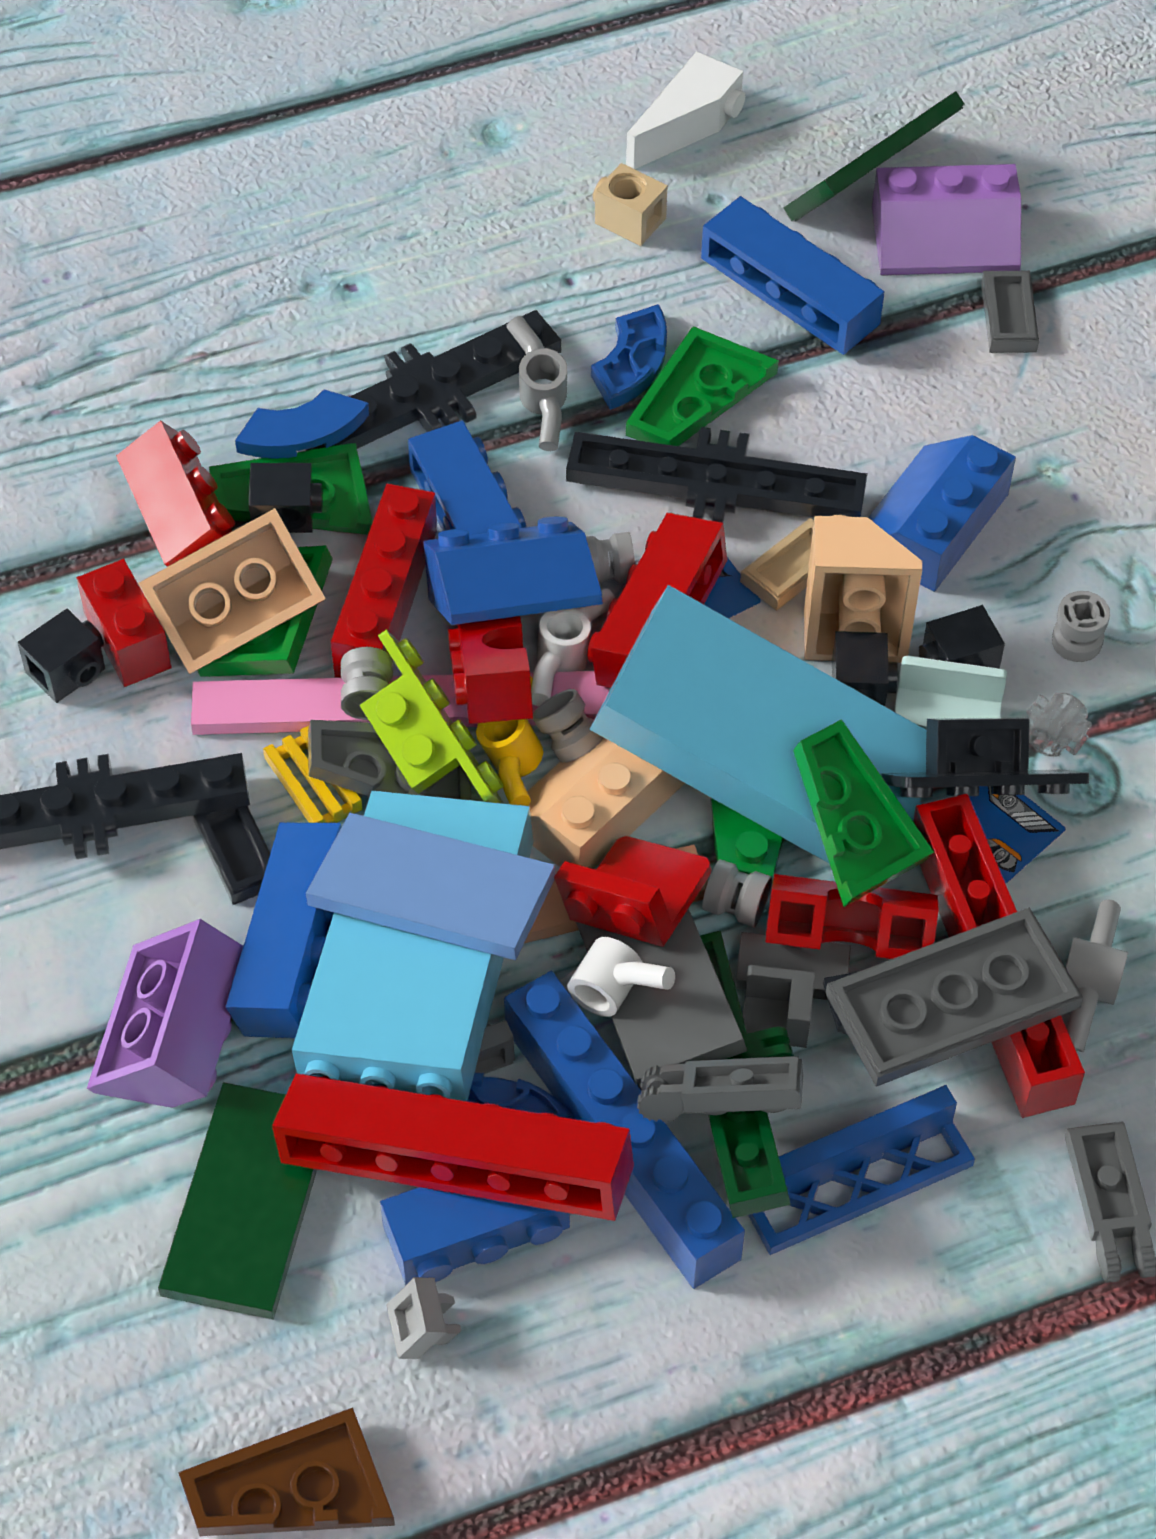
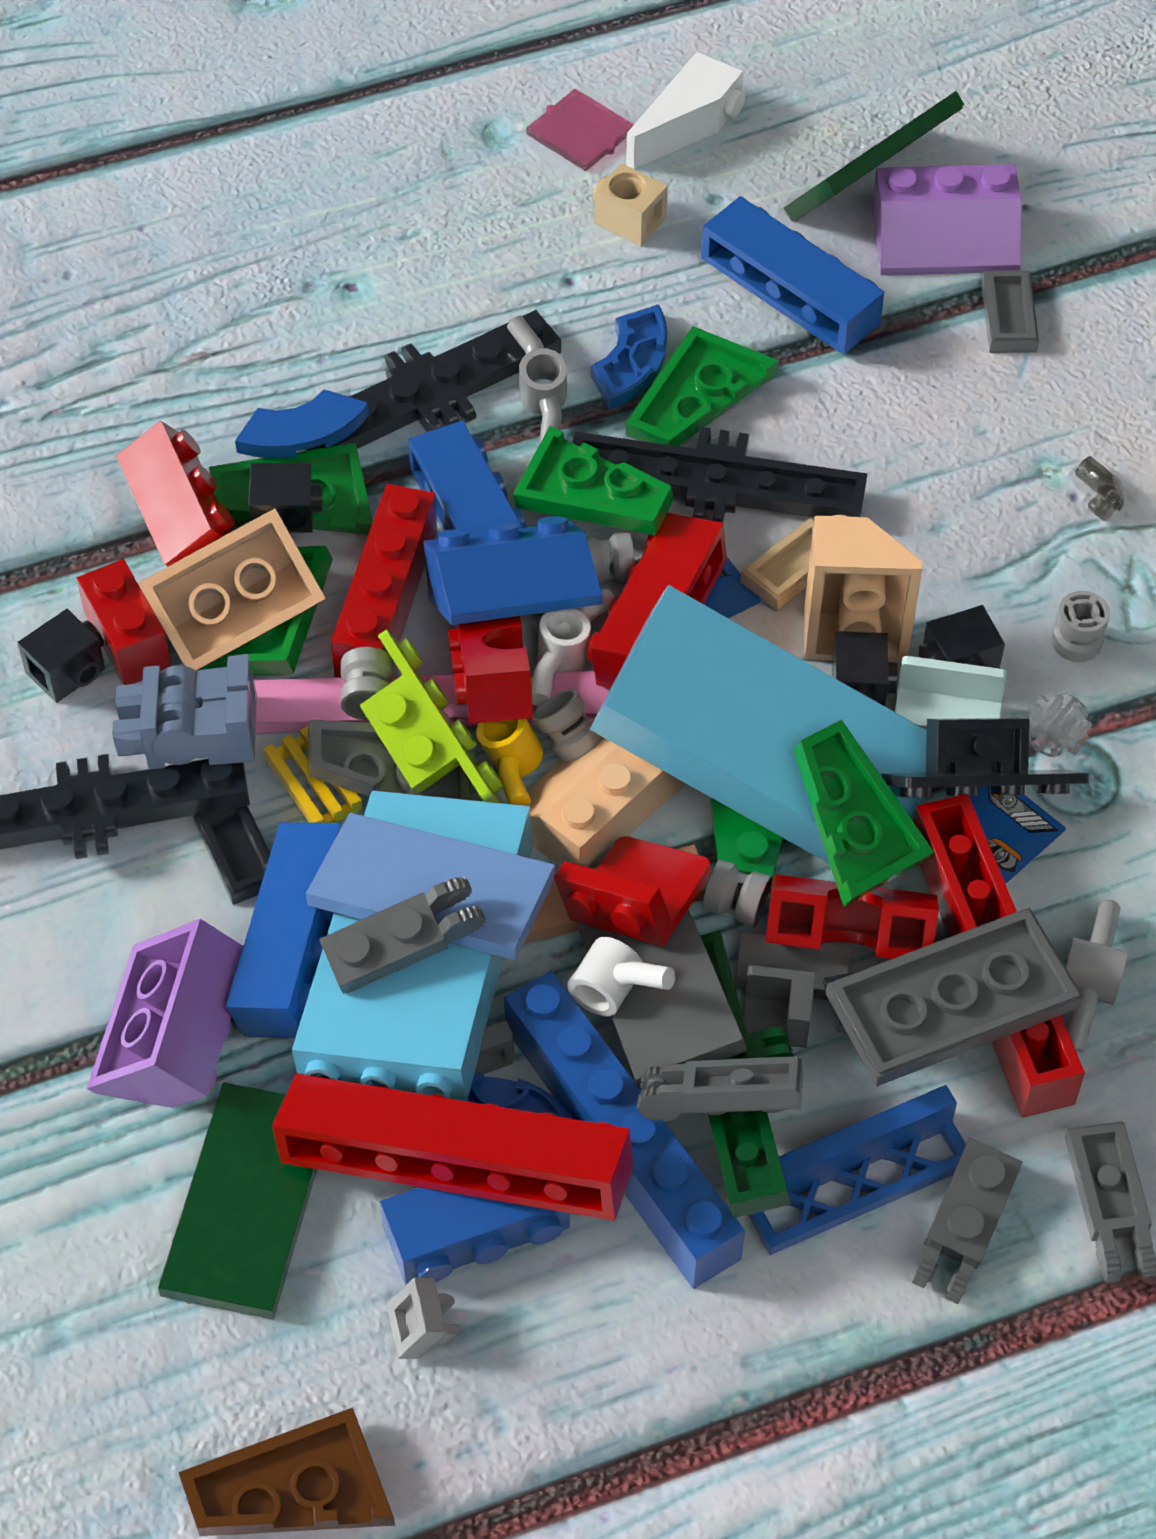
blue slope [868,435,1016,592] -> none
none -> sand blue hips [112,654,257,770]
none -> dark grey hinge [319,876,485,994]
none -> green wing [513,426,673,536]
none -> clear pink piece [526,89,634,172]
none -> dark grey hinge [912,1138,1023,1304]
none -> clear smoke arm [1075,456,1124,521]

